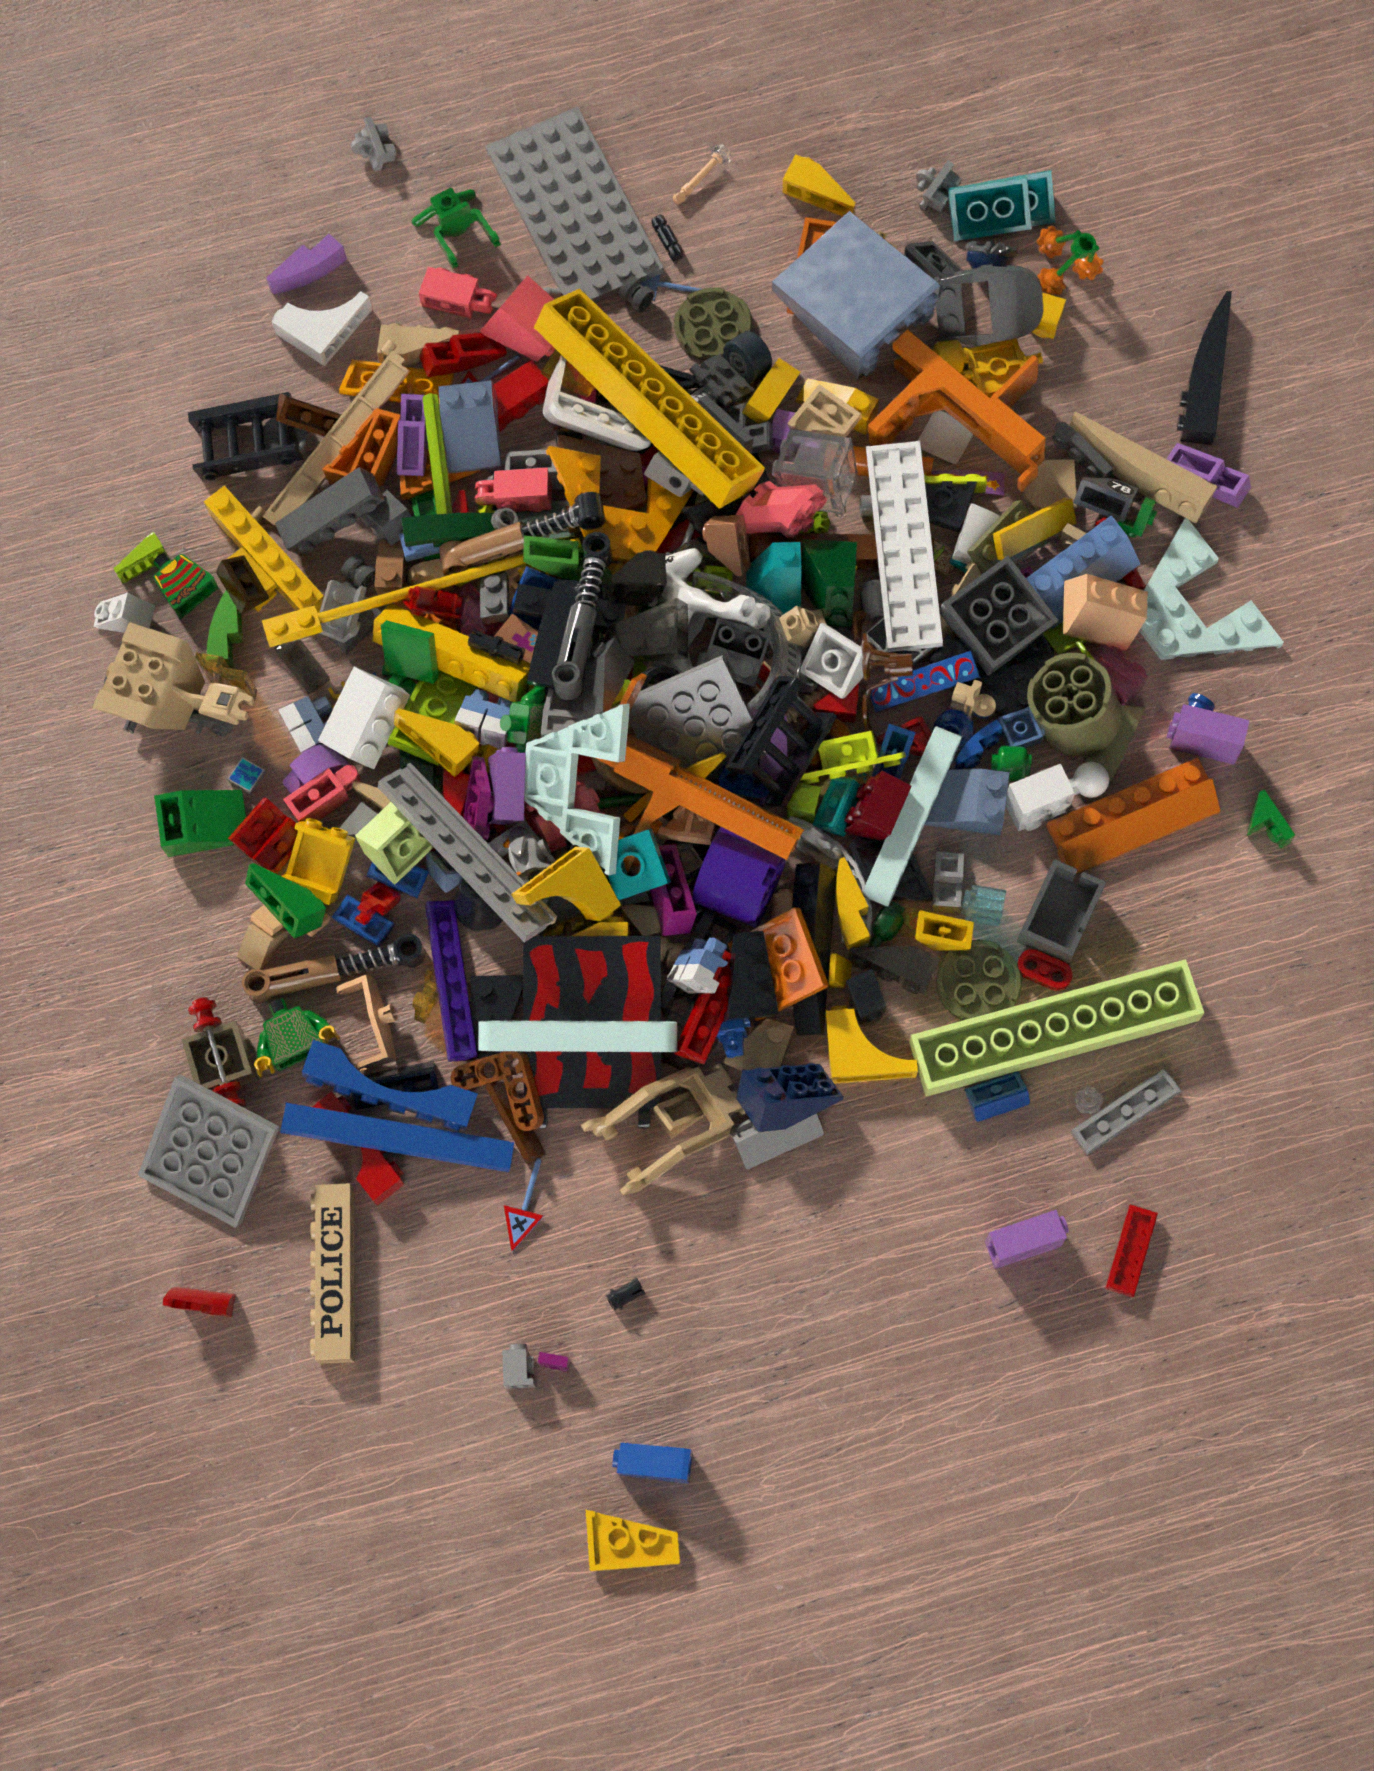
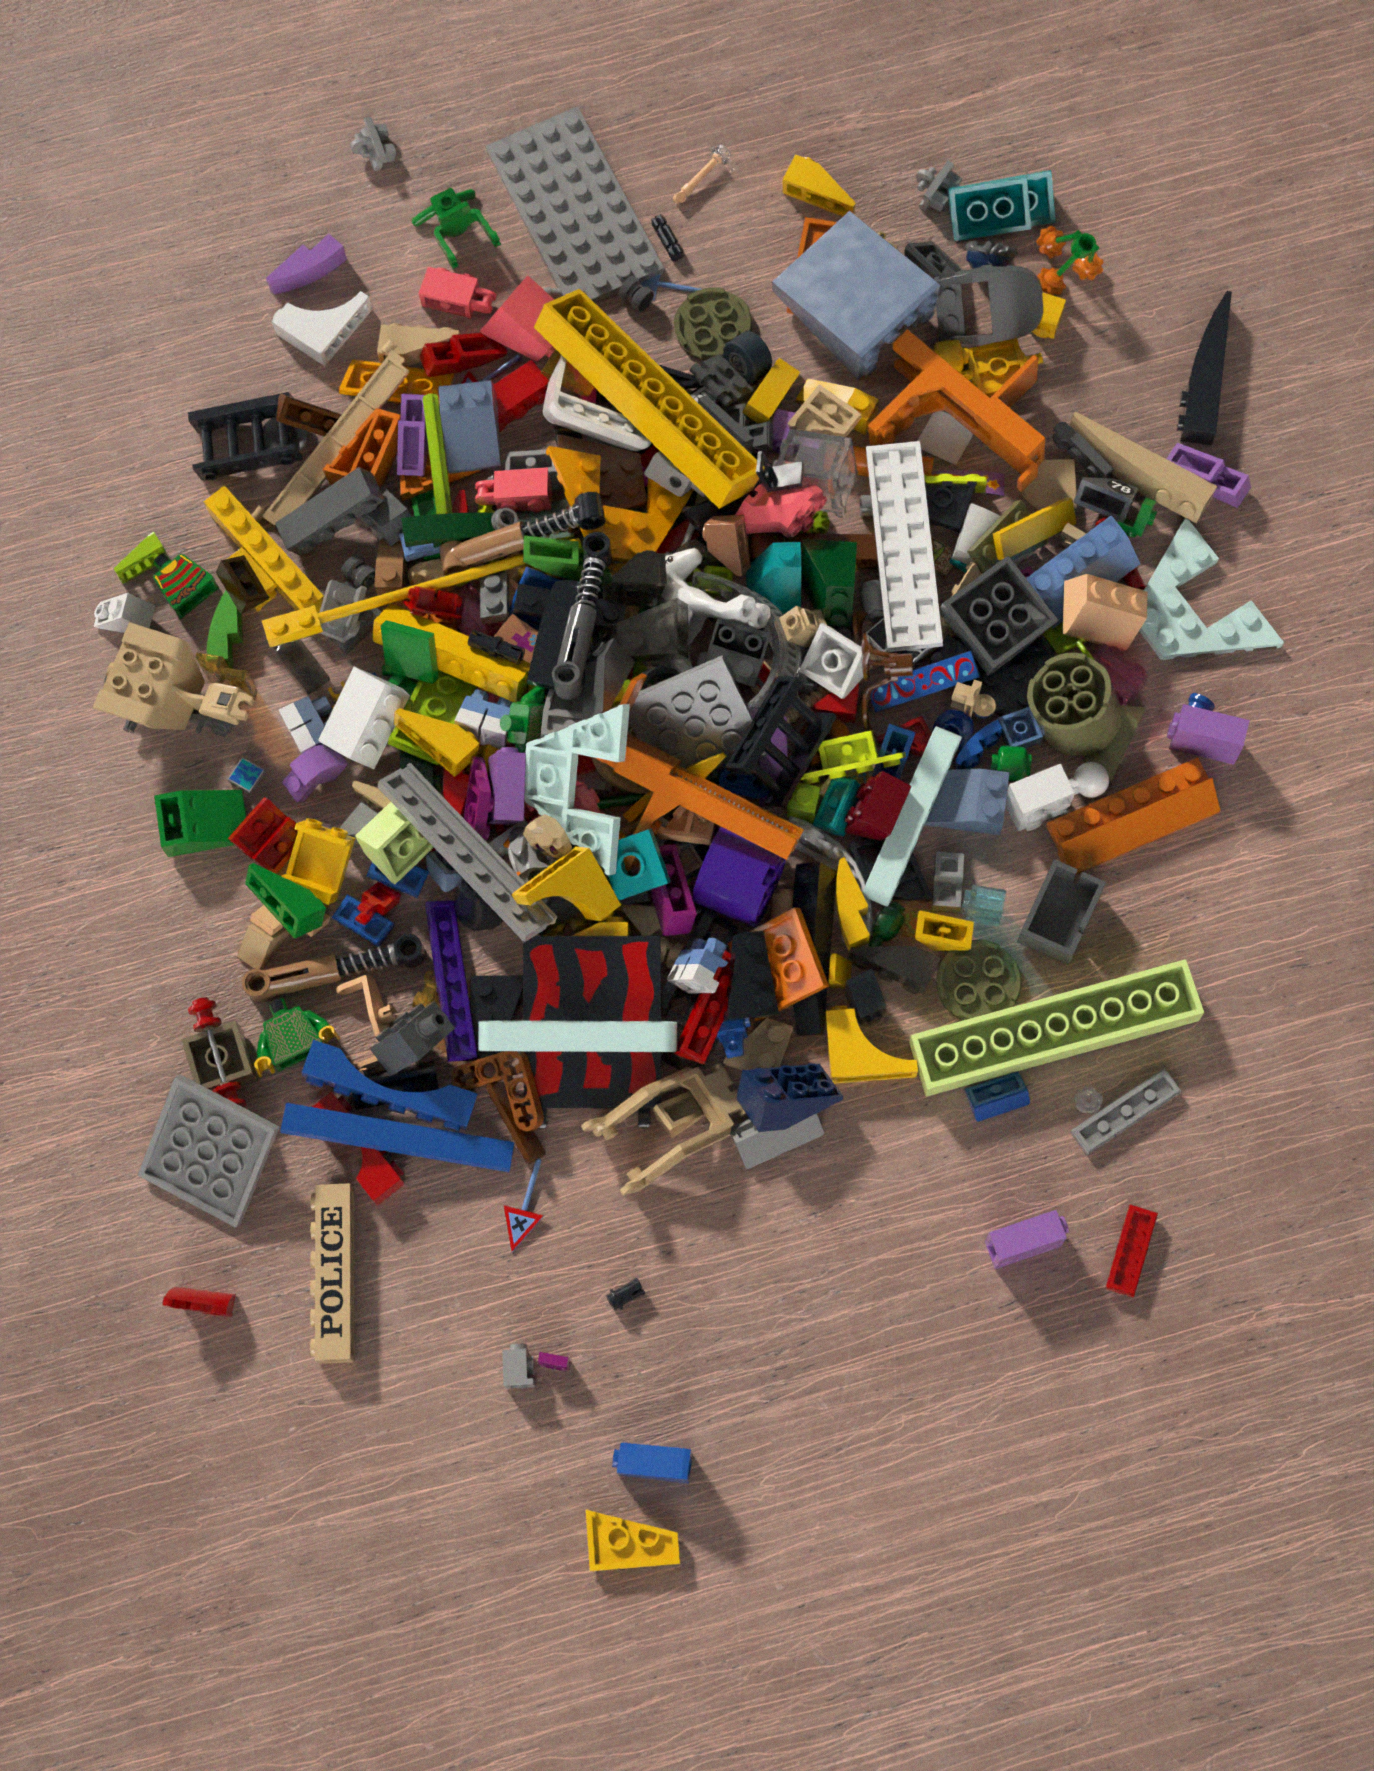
coral brick [283,765,360,822] -> none
red plate [1017,949,1073,991] -> none
green slope [1247,789,1295,849] -> none
none -> dark grey brick [369,1001,455,1075]
none -> tan rock [523,814,572,859]
none -> bracket [756,451,804,492]

